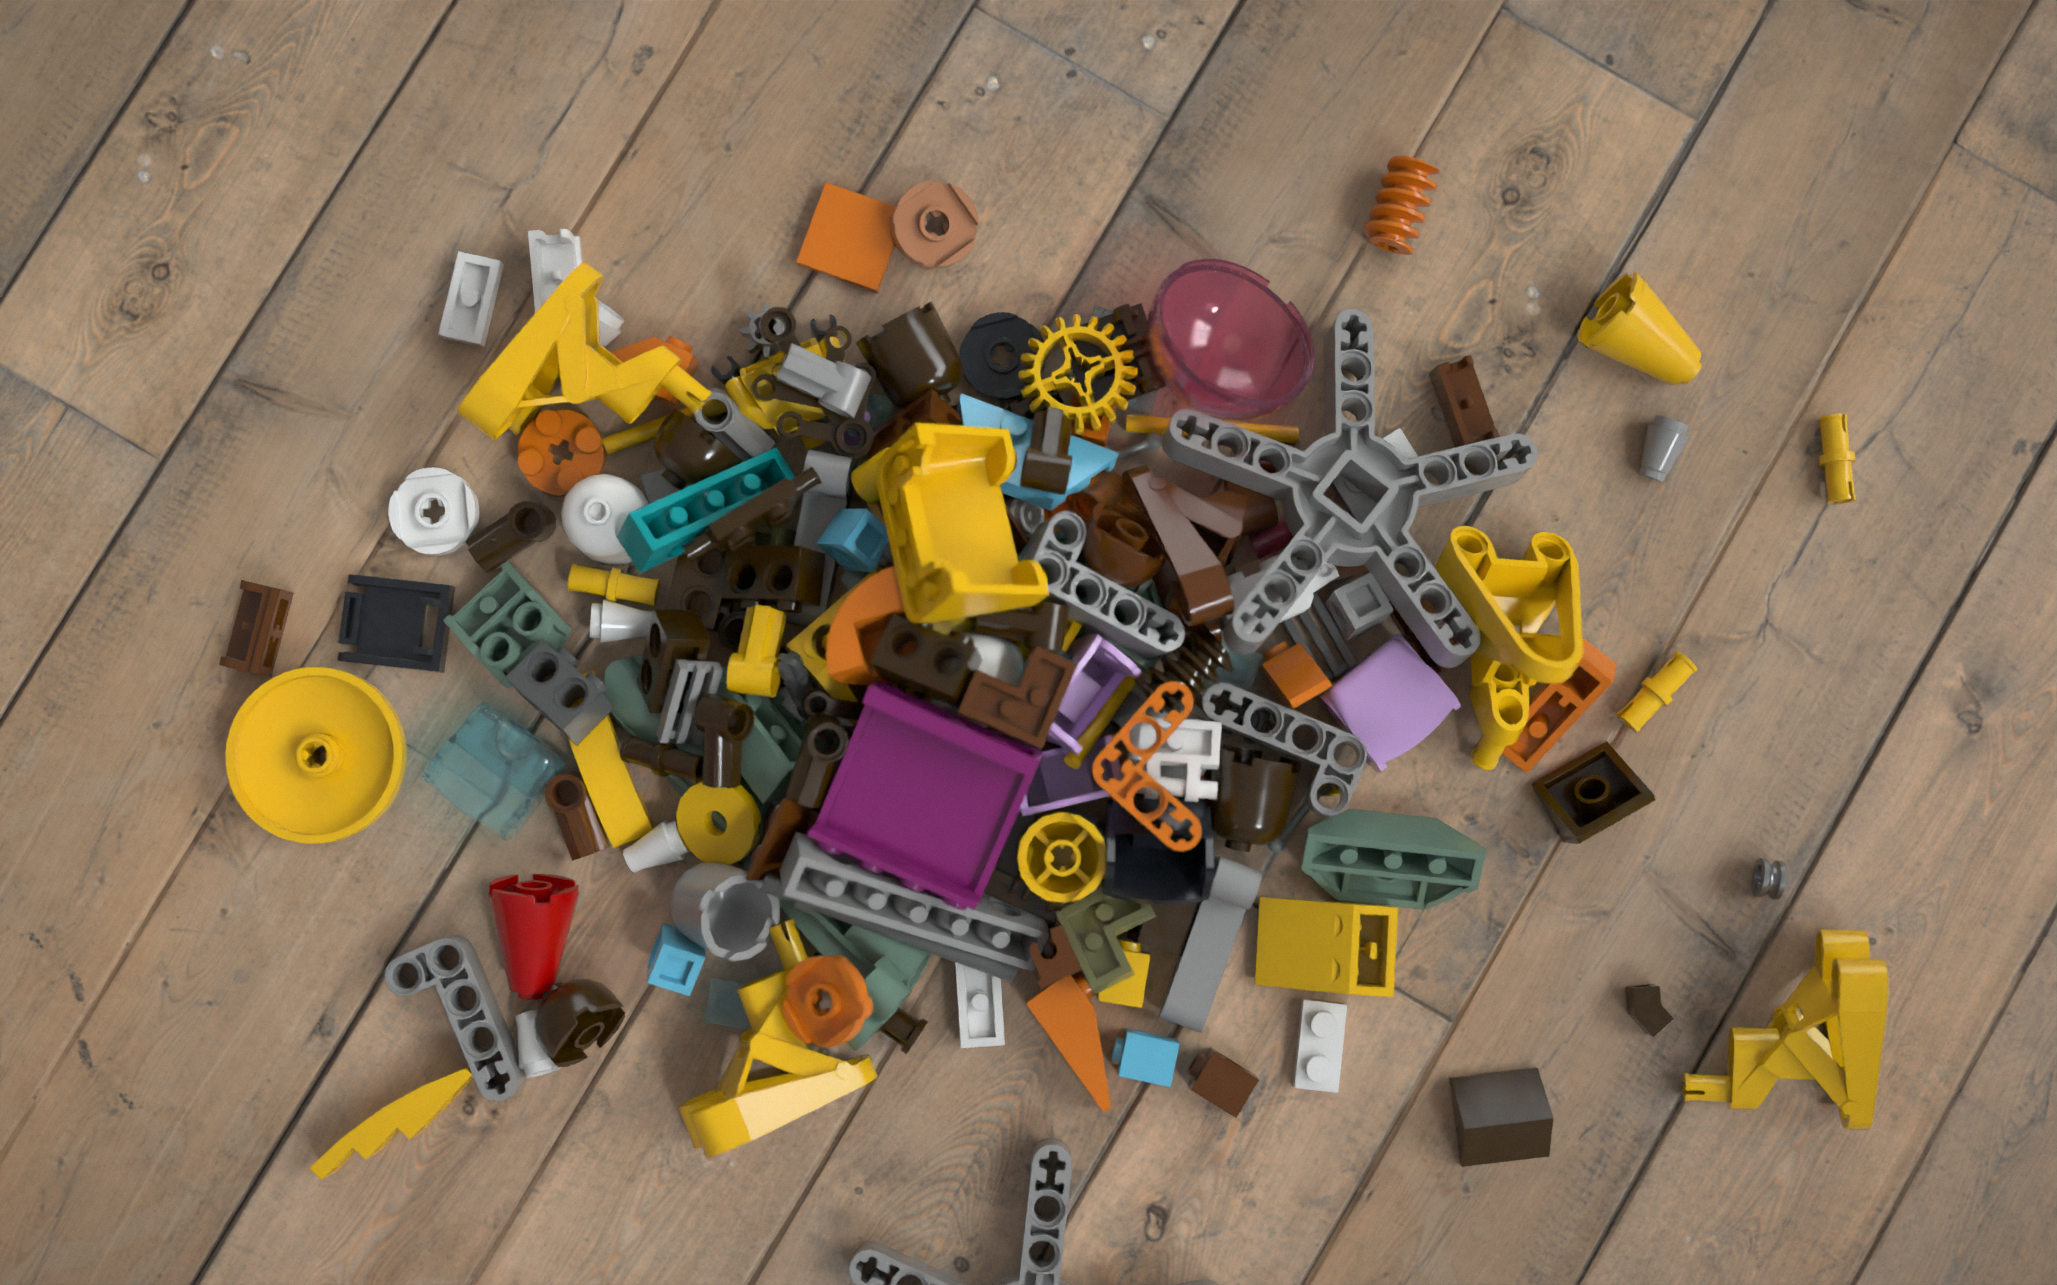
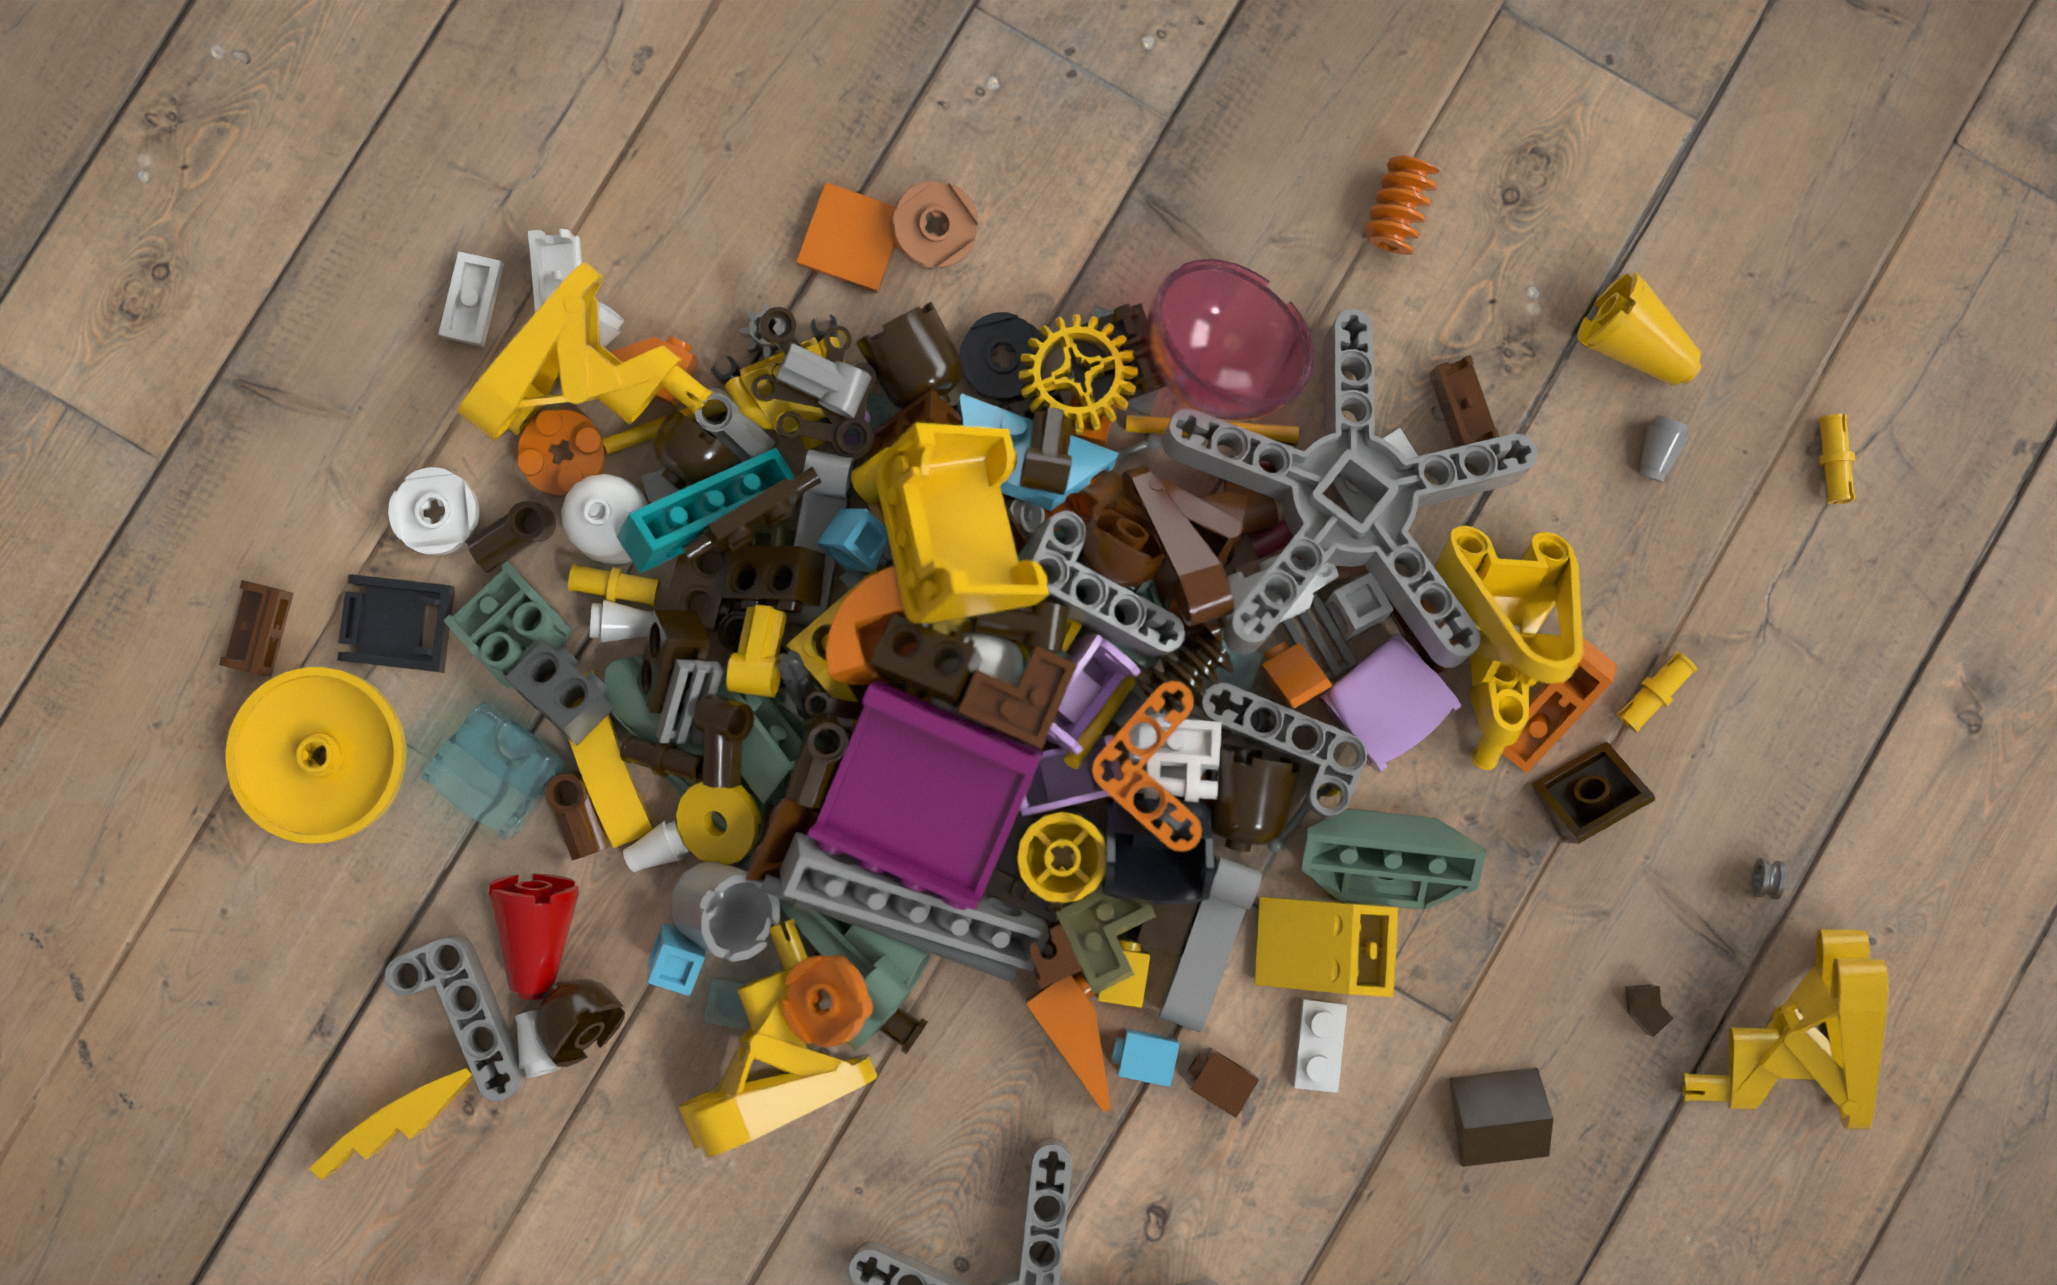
white plate [955,962,1005,1048] -> none

